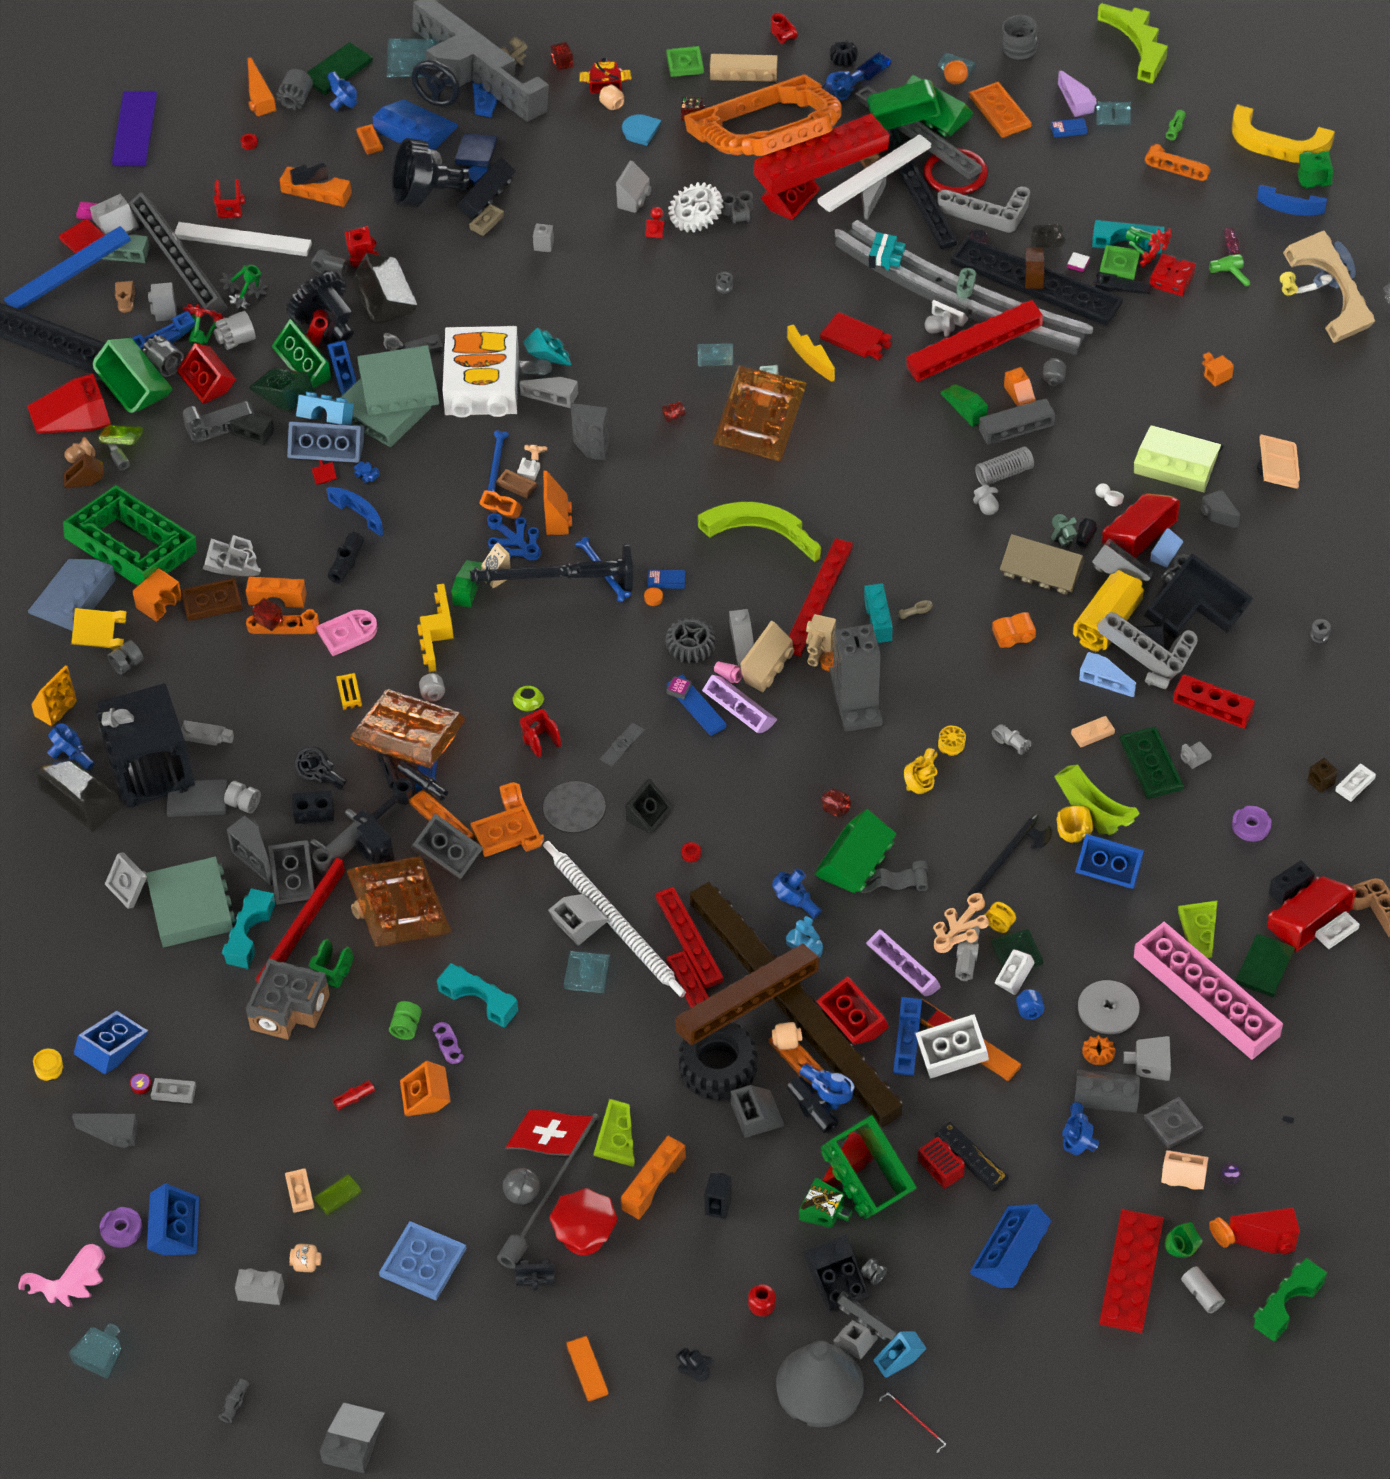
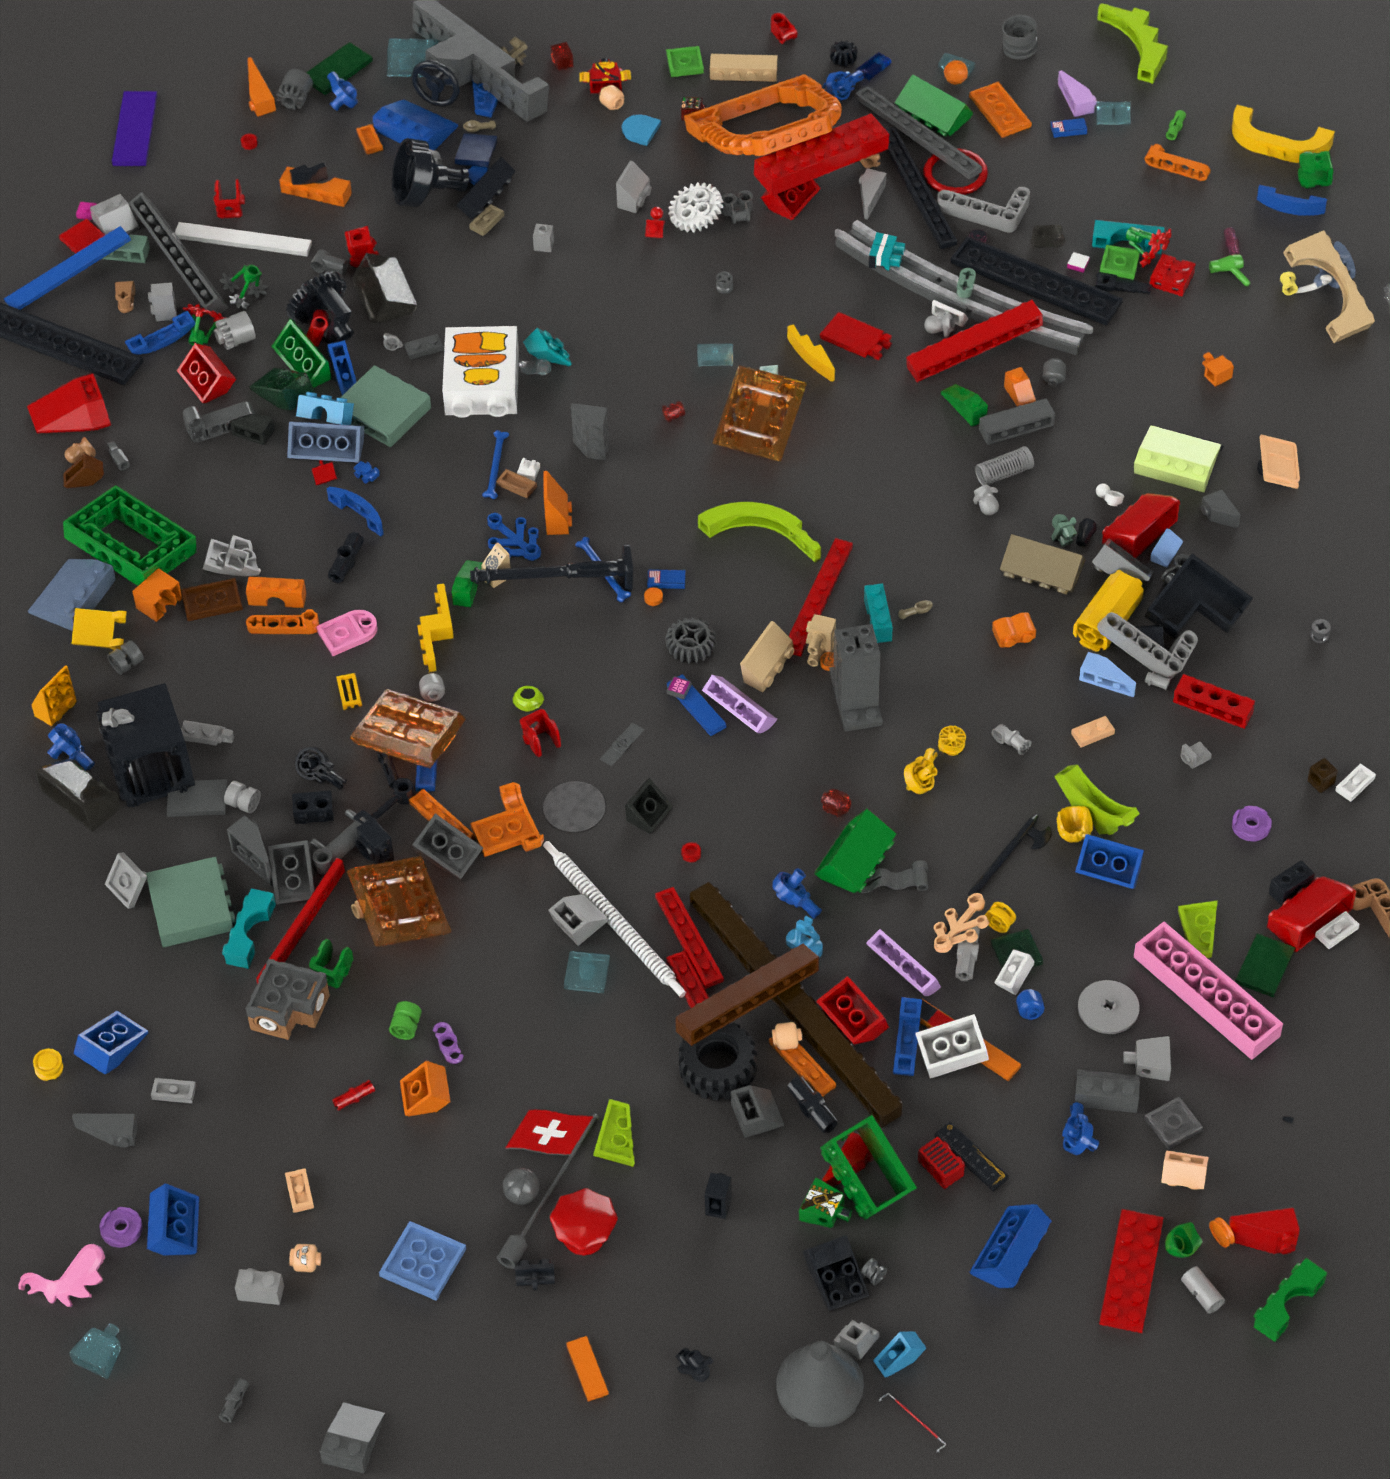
green windscreen [93,338,173,413] -> none
clear neon green plate [99,425,143,445] -> none
tile [130,1073,151,1094] -> none
dark grey gear [142,335,184,377] -> none
clear red brick [252,598,284,631] -> none
clear neon green tile [314,1174,361,1215] -> none
sand green brick [357,345,439,416] -> none
black pin [397,760,448,801] -> none
teal arch [437,963,518,1028] -> none
orange brick [480,491,523,519] -> none
light grey slope [520,377,578,408] -> none
light nougat plant [525,445,548,460] -> none
orange arch [621,1136,686,1220] -> none
bright pink cone [714,662,743,683] -> none
light grey slope [729,609,754,668] -> none
red head [748,1284,776,1317] -> none
blue pin [800,1063,854,1109] -> none
white tile [818,134,931,212] -> none
dark grey wing [838,1291,897,1340] -> none
green windscreen [867,79,941,130] -> none
reddish brown slope [1025,248,1044,289] -> none
orange gear [1082,1035,1116,1065] -> none
dark green tile [1119,726,1184,799] -> none
clear purple tile [1220,1162,1242,1184] -> none
none -> dark tan piece [463,120,496,133]

